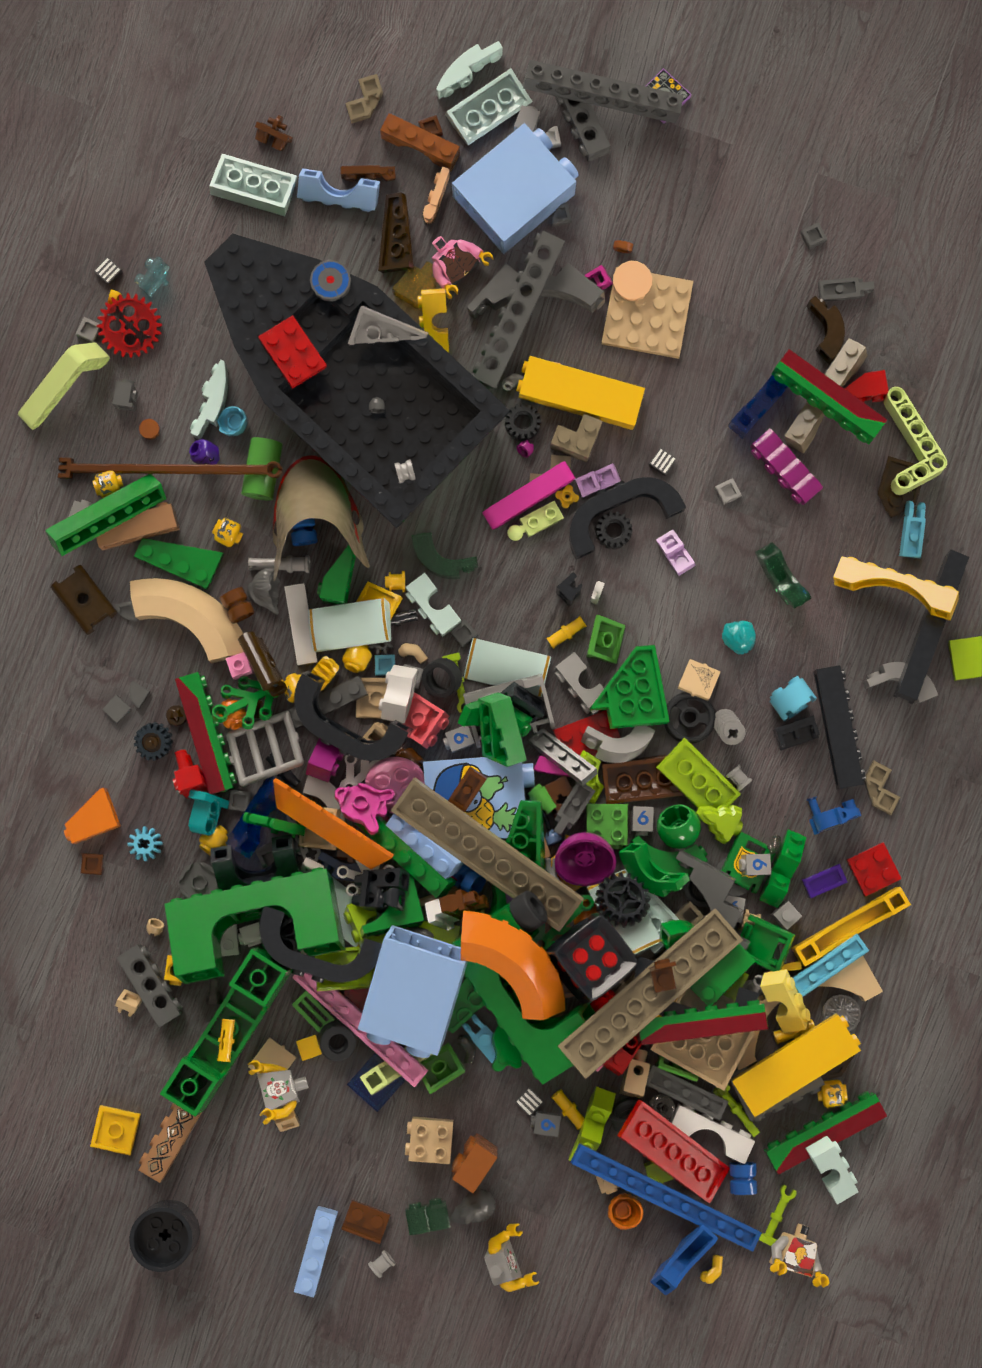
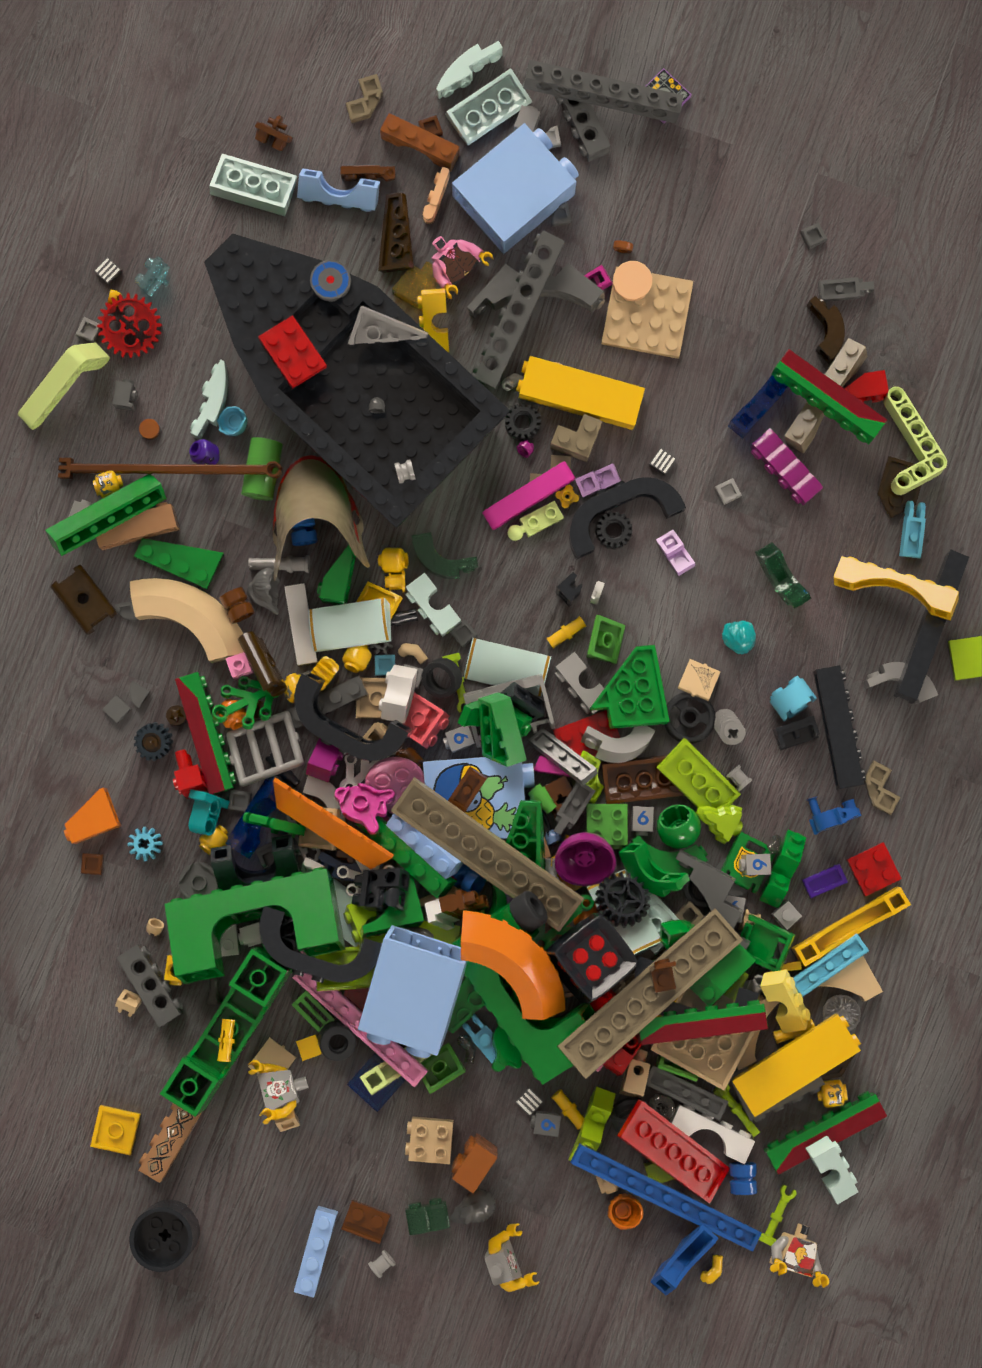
yellow head [212,518,243,547] -> none
none -> yellow head [378,548,409,573]

